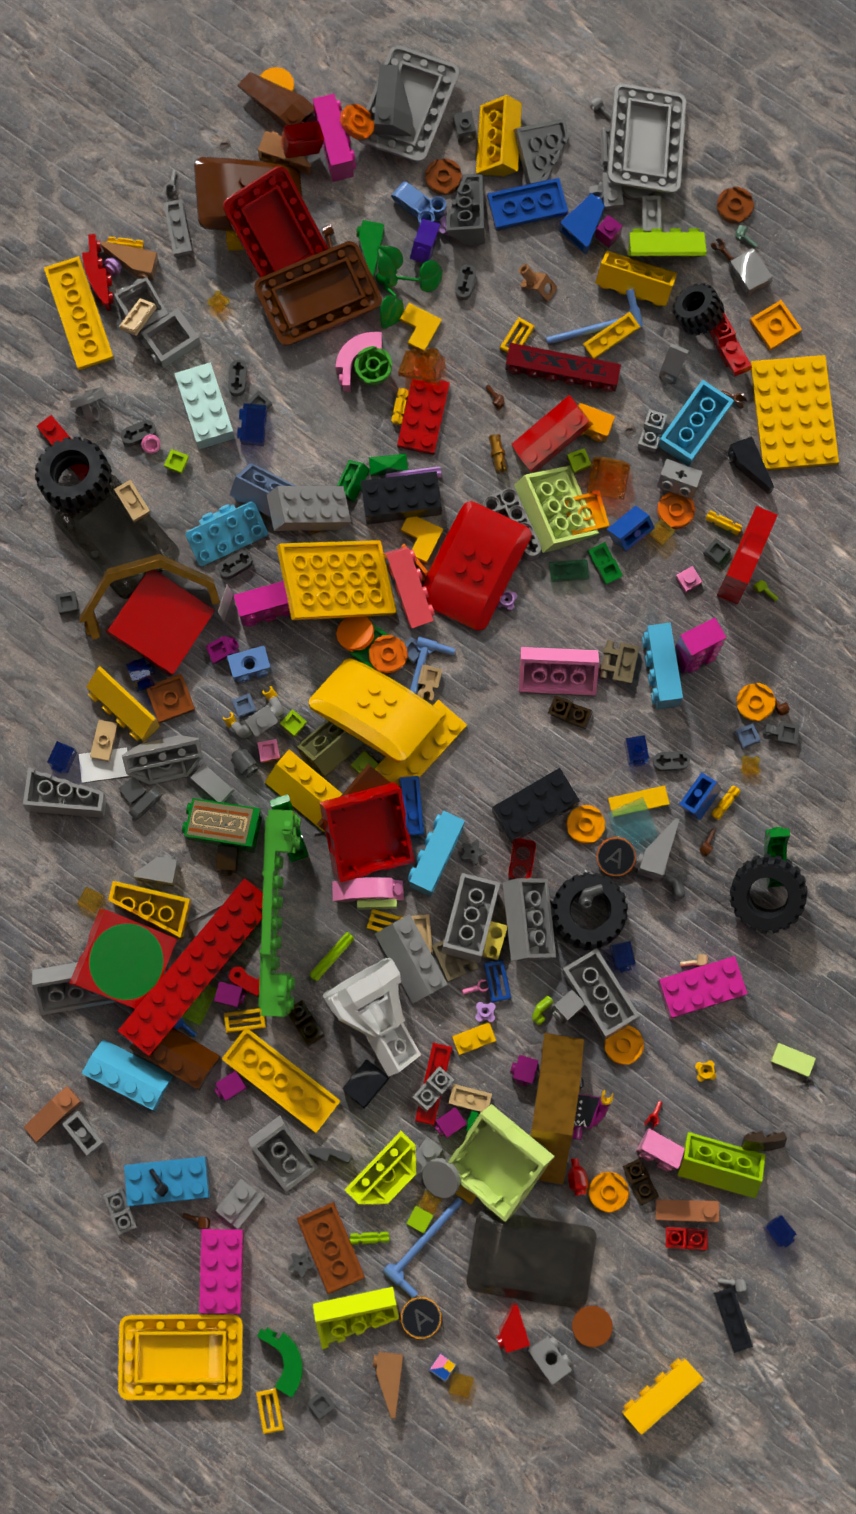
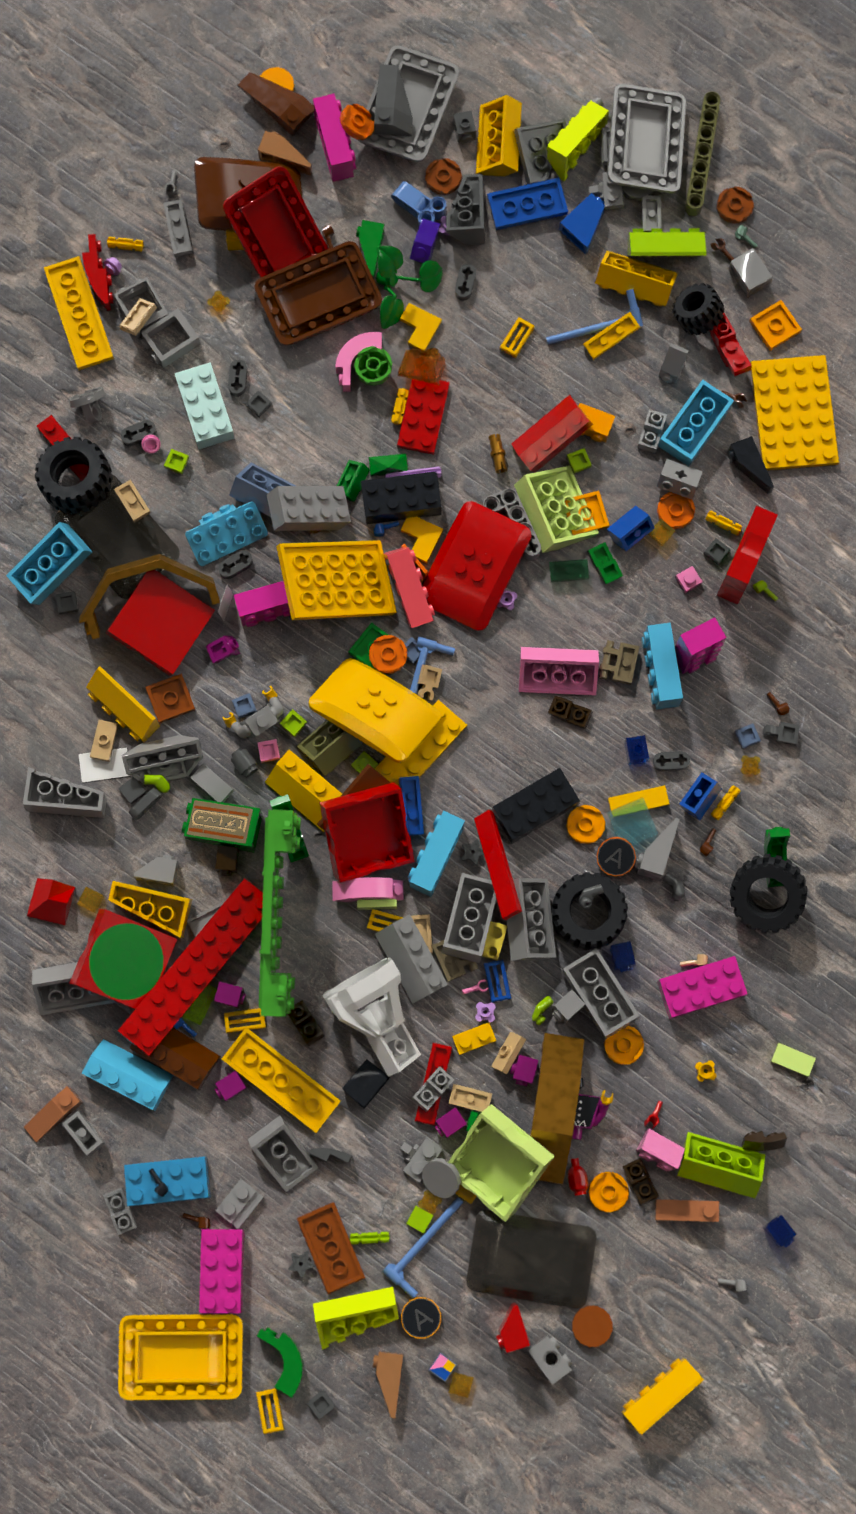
clear blue brick [47,741,77,774] -> none
medium nougat slope [101,241,159,280] -> none
clear blue brick [126,657,155,692] -> none
medium blue brick [227,646,272,683] -> none
red leg [229,966,260,998] -> none
clear blue brick [237,403,268,446] -> none
red piece [281,122,325,158] -> none
lime axle [309,932,354,981] -> none
orange tile [336,616,375,651] -> none
neon yellow wedge [345,1131,416,1204] -> none
reddish brown hand [486,385,505,409] -> none
dark red brick [505,343,621,392] -> none
red piece [508,838,536,880] -> none
medium nougat bracket [518,264,557,301] -> none
clear orange slope [587,457,631,500] -> none
magenta brick [595,215,623,248] -> none
red slope [665,1227,709,1250] -> none
black tile [713,1287,753,1353] -> none
light orange tile [737,683,775,722] -> none
none -> medium azure brick [6,522,92,605]
none -> red slope [27,878,76,926]
none -> lime arm [144,775,170,793]
none -> blue hand [374,521,399,537]
none -> red tile [474,809,522,920]
none -> tan plate [491,1032,526,1074]
none -> neon yellow wedge [547,100,609,181]
none -> olive beam [685,91,720,216]

